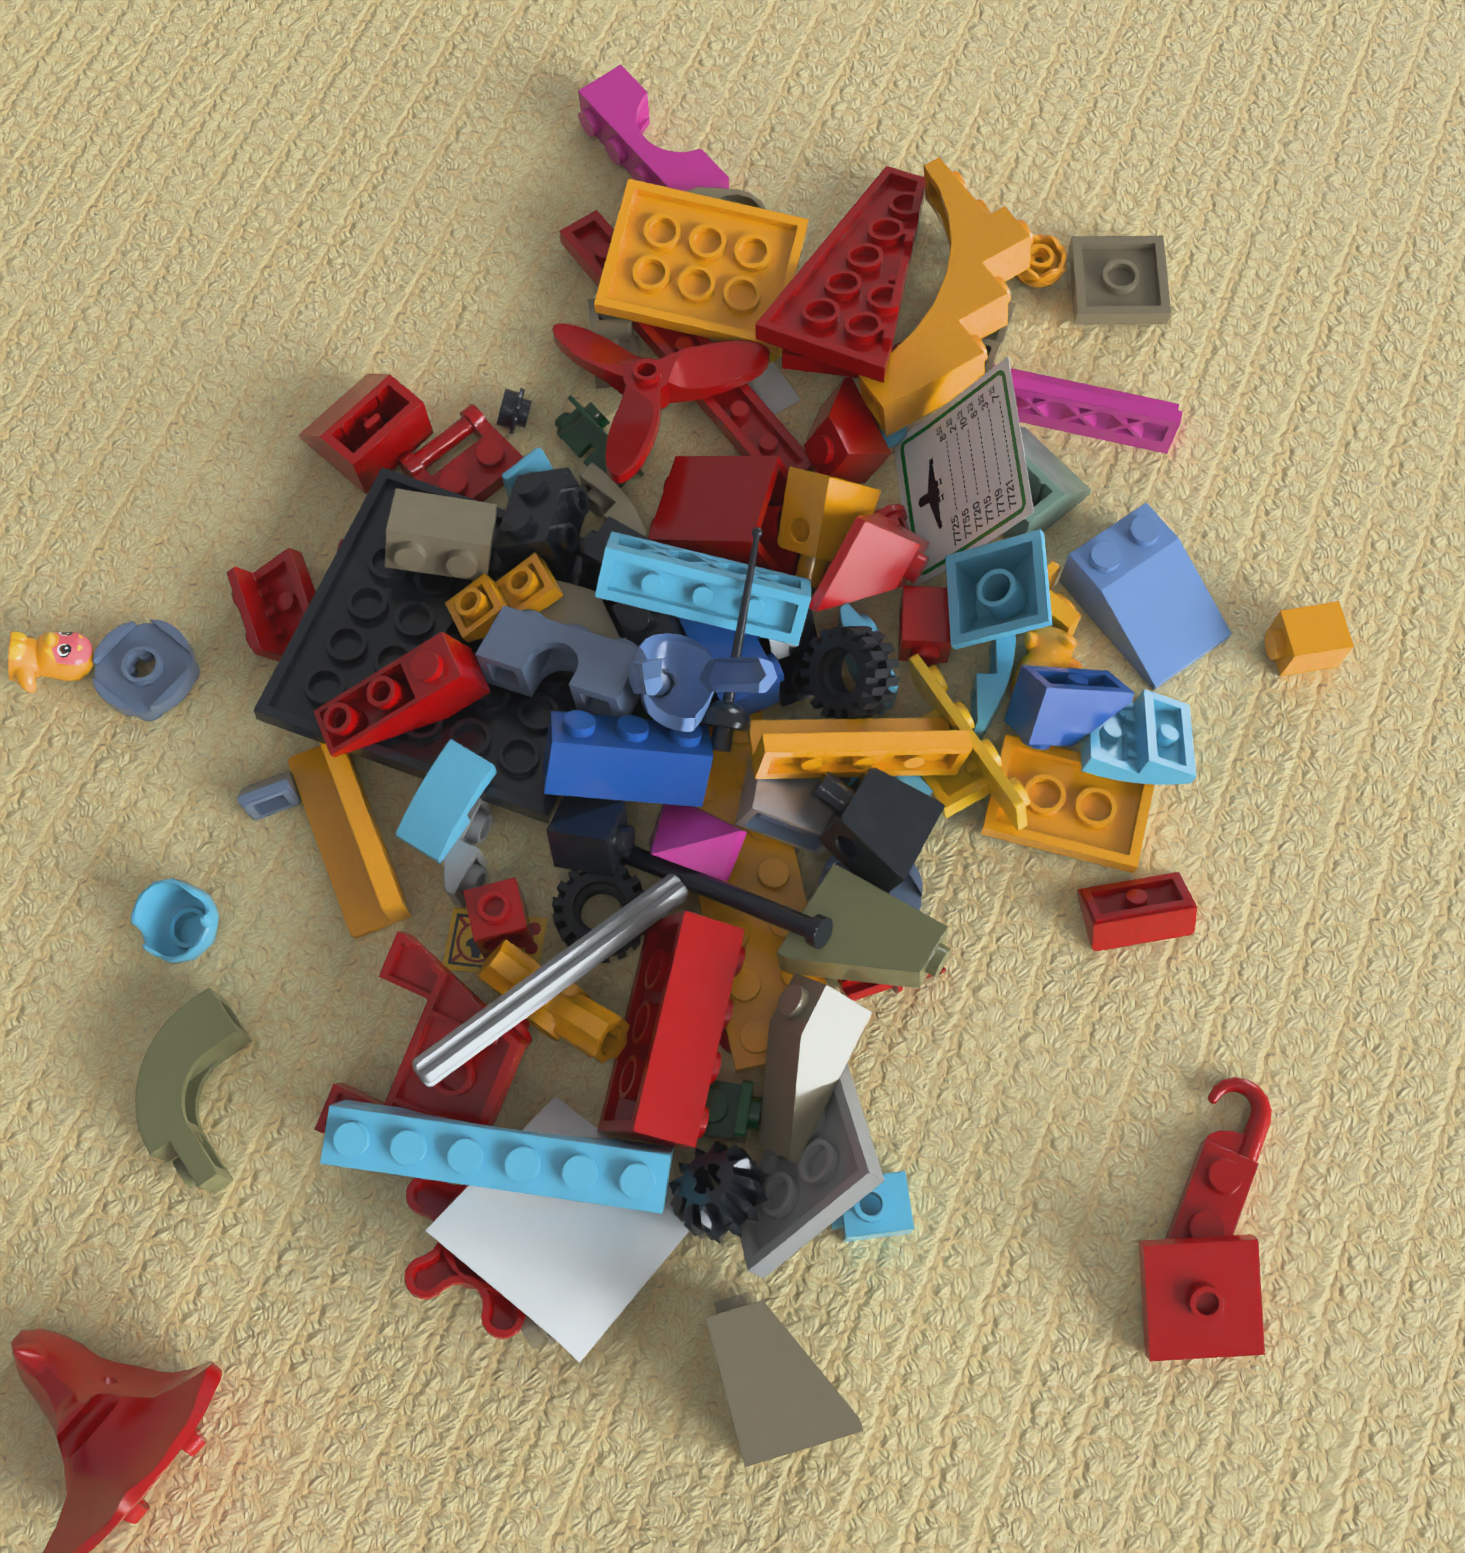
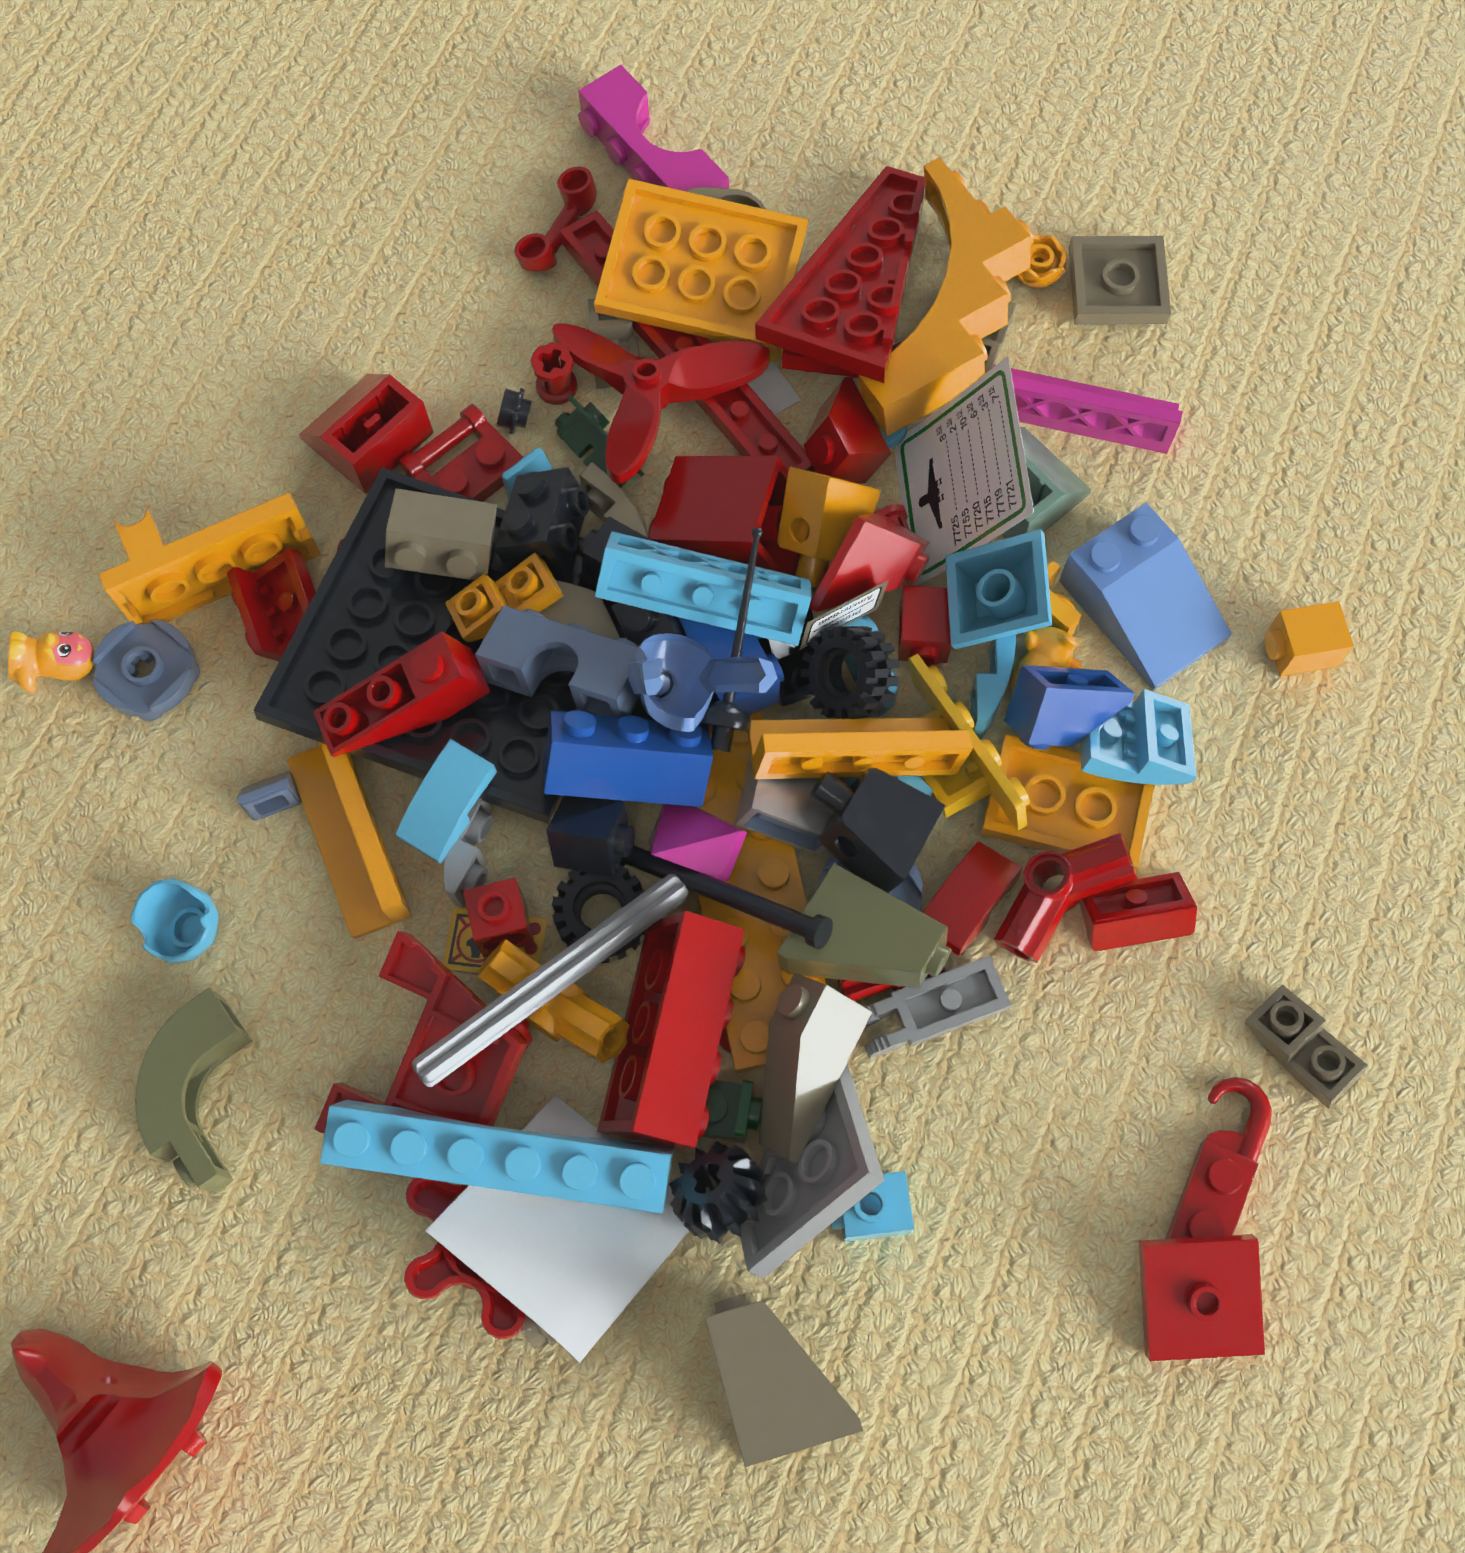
none -> light orange piece [98,492,321,625]
none -> red bar [514,166,597,272]
none -> red bush [531,342,578,405]
none -> sticker [799,580,889,650]
none -> light grey hinge [864,956,1011,1058]
none -> red slope [923,841,1023,956]
none -> red piece [994,833,1138,963]
none -> dark tan slope [1245,984,1368,1109]

